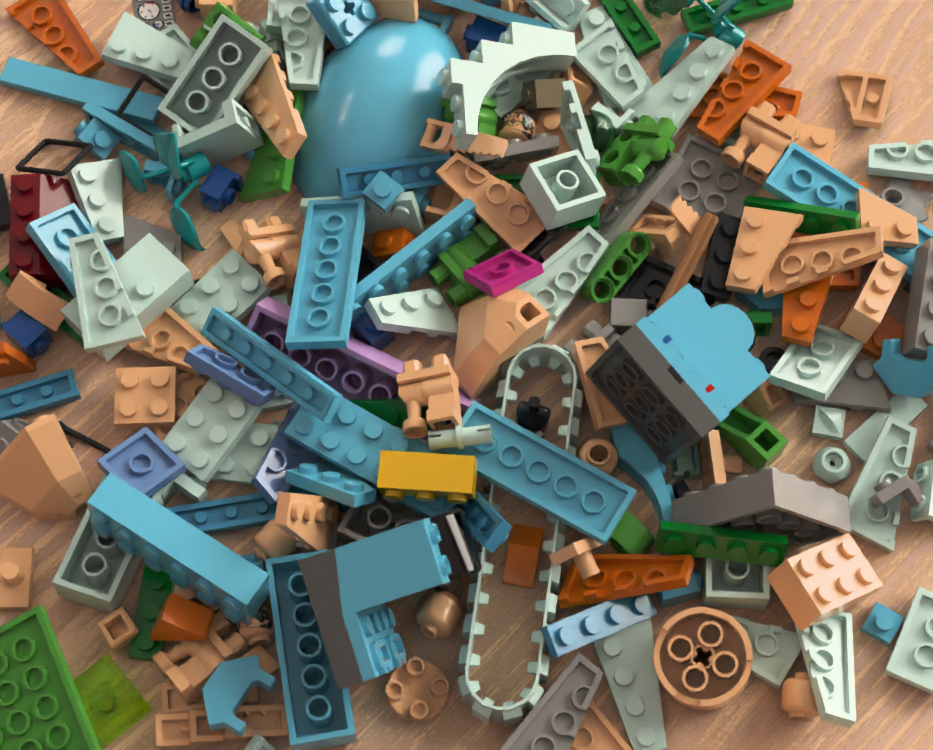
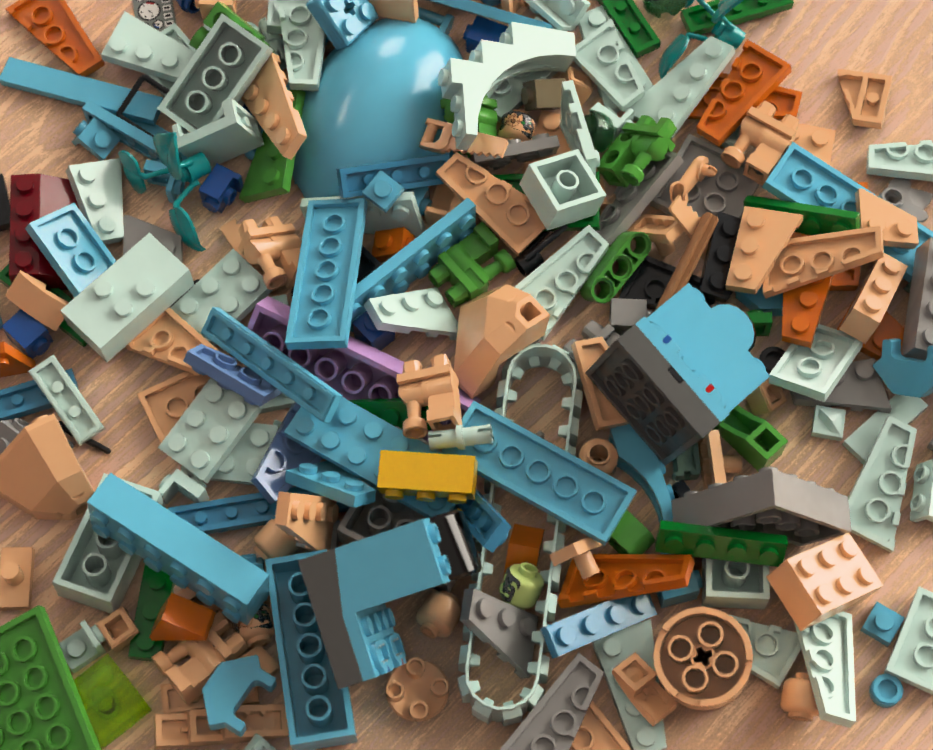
black piece [16,138,93,177] -> none
light aqua wing [68,232,147,353] -> none
medium blue plate [97,426,186,497] -> none
light nougat plate [113,366,178,428] -> none
dark pink tile [463,248,544,298] -> none
black piece [516,396,551,434] -> none
light aqua plate [813,447,851,484] -> none
light grey bracket [869,474,924,509] -> none
none -> light aqua tile [28,354,105,446]
none -> light aqua bracket [59,620,106,673]
none -> light grey wing [460,588,538,678]
none -> yellowish green head [499,562,544,610]
none -> light nougat slope [612,652,678,727]
none -> light nougat piece [670,156,718,203]
none -> medium azure tile [869,674,903,708]

